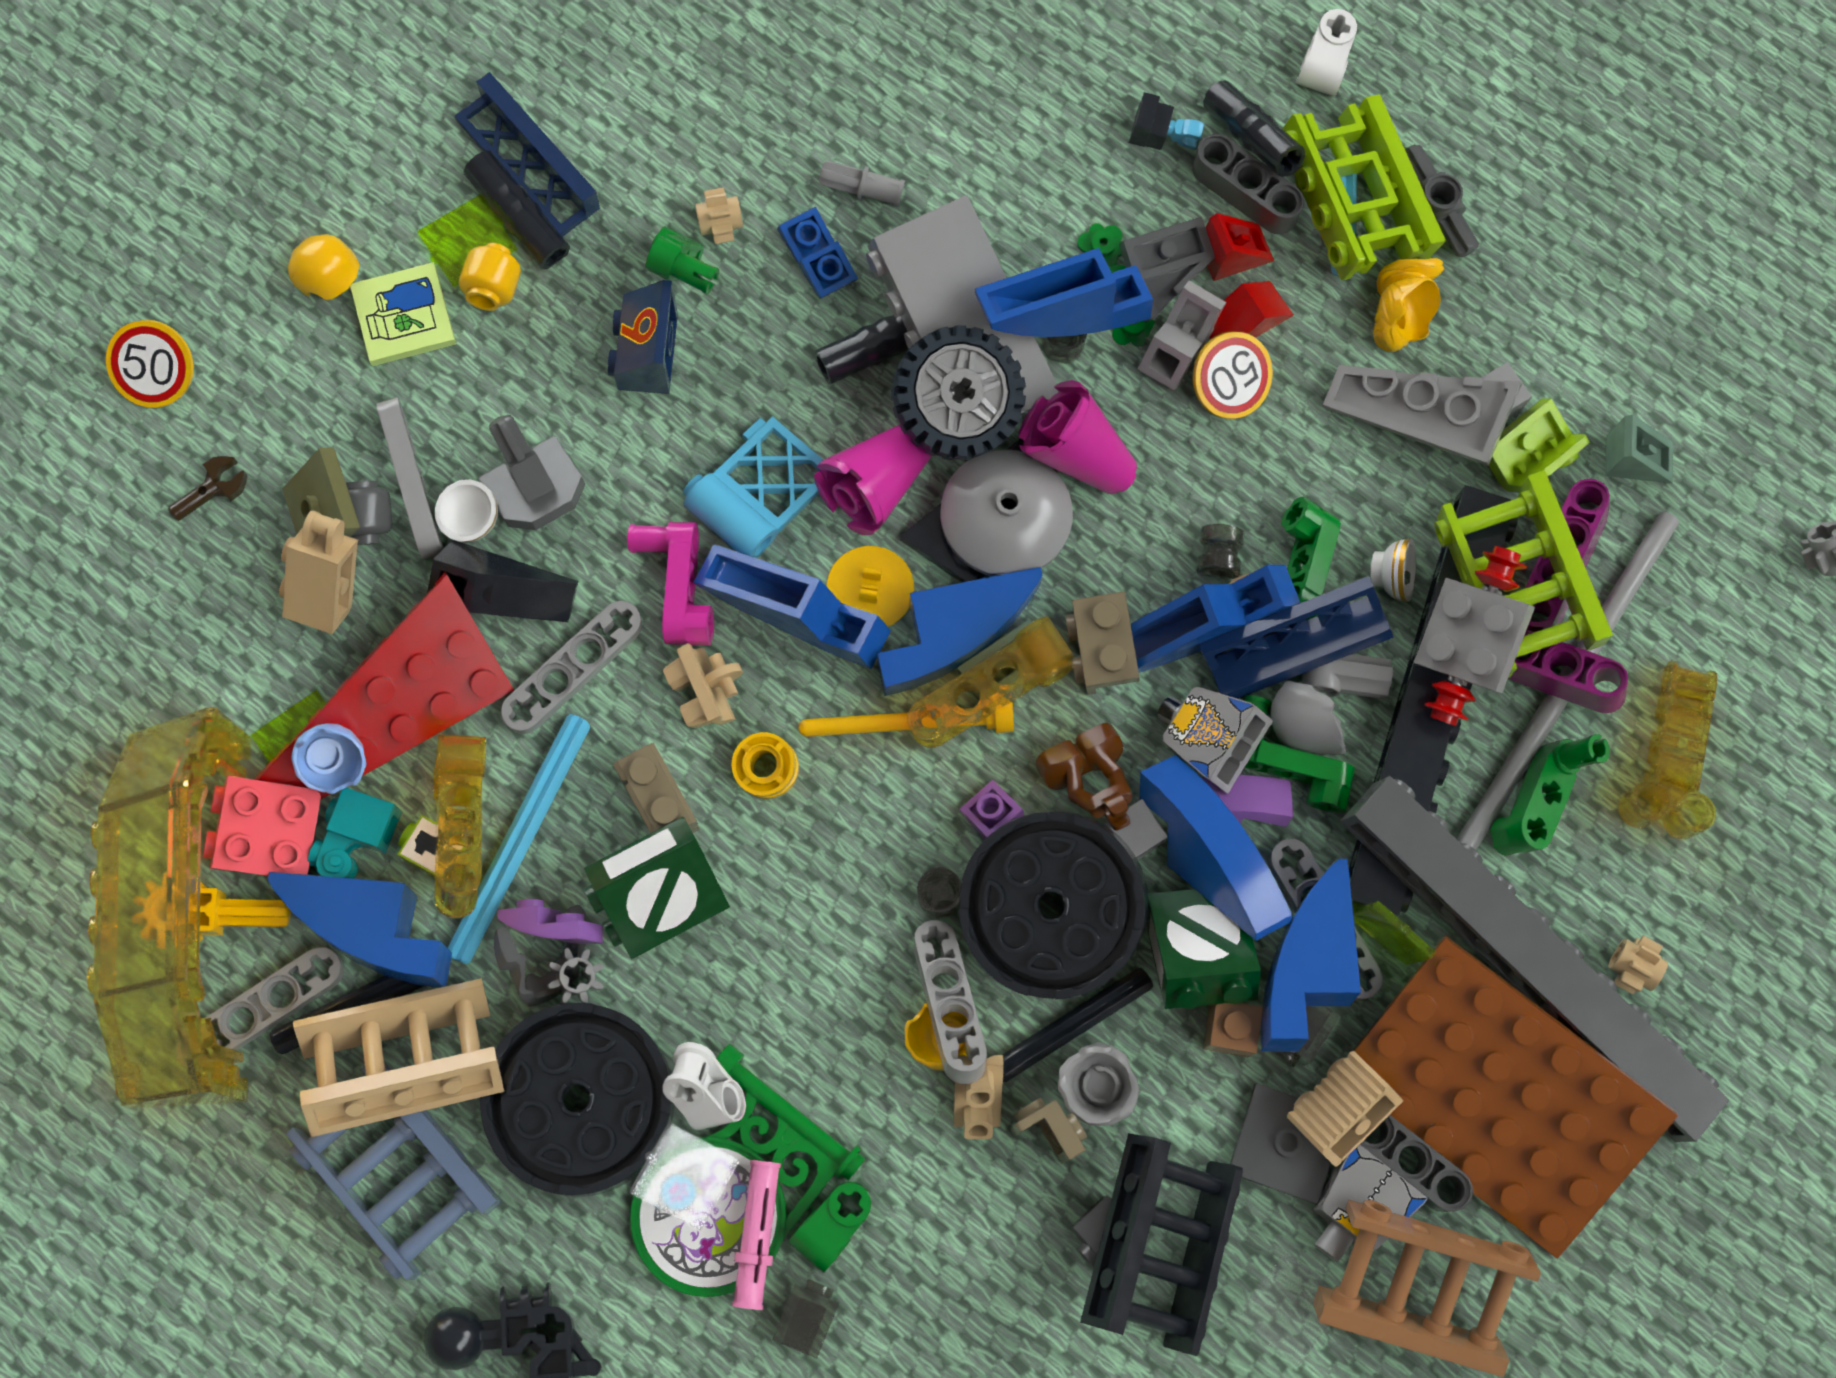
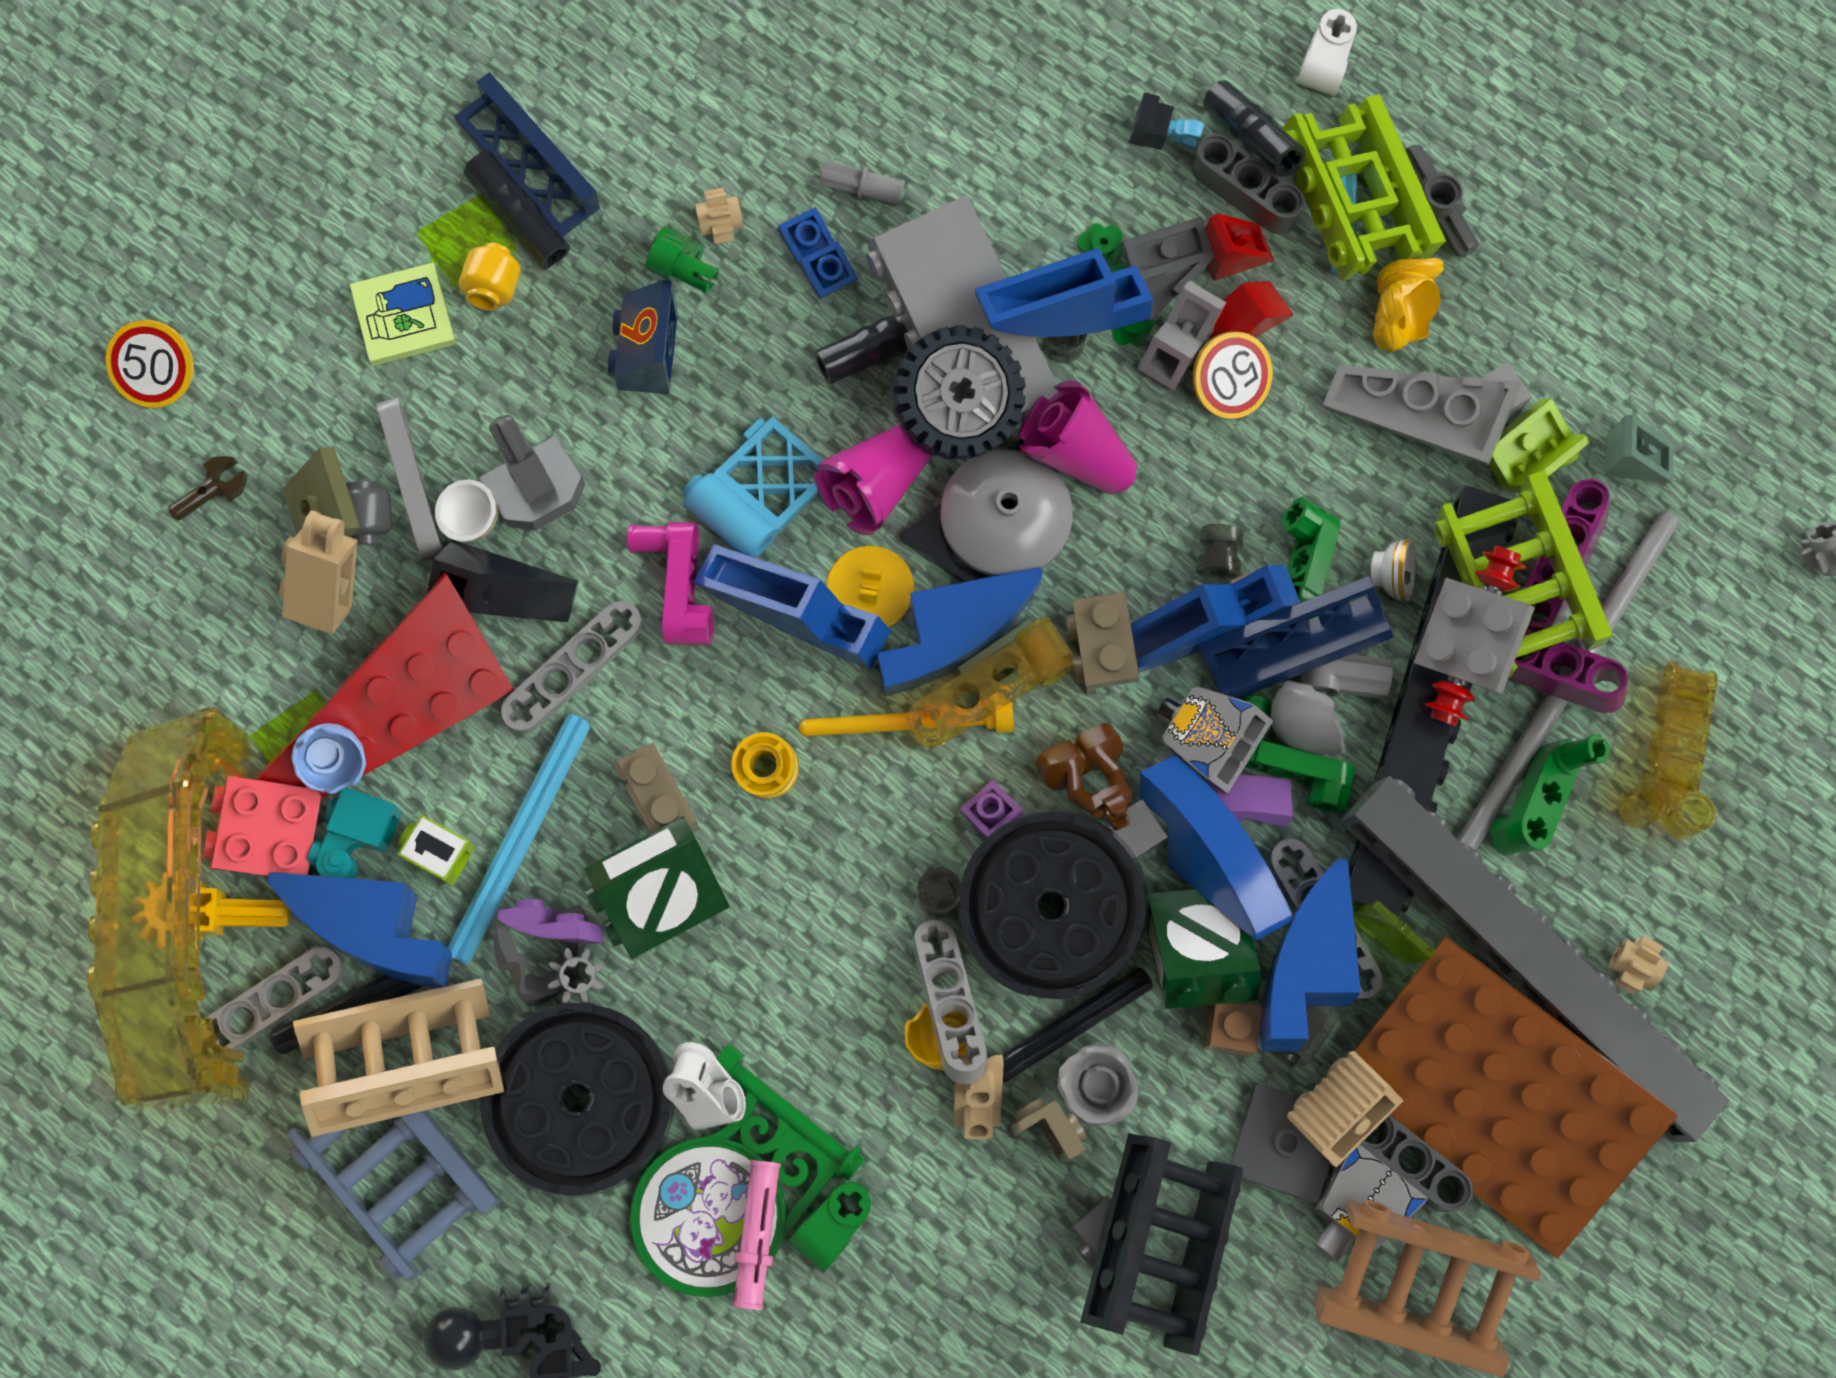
yellow hair [288,234,360,300] -> none
clear yellow piece [433,735,486,919] -> none
clear piece [629,1121,740,1230] -> none
tan hips [663,643,743,728] -> none
clear smoke brick [772,1279,840,1359] -> none

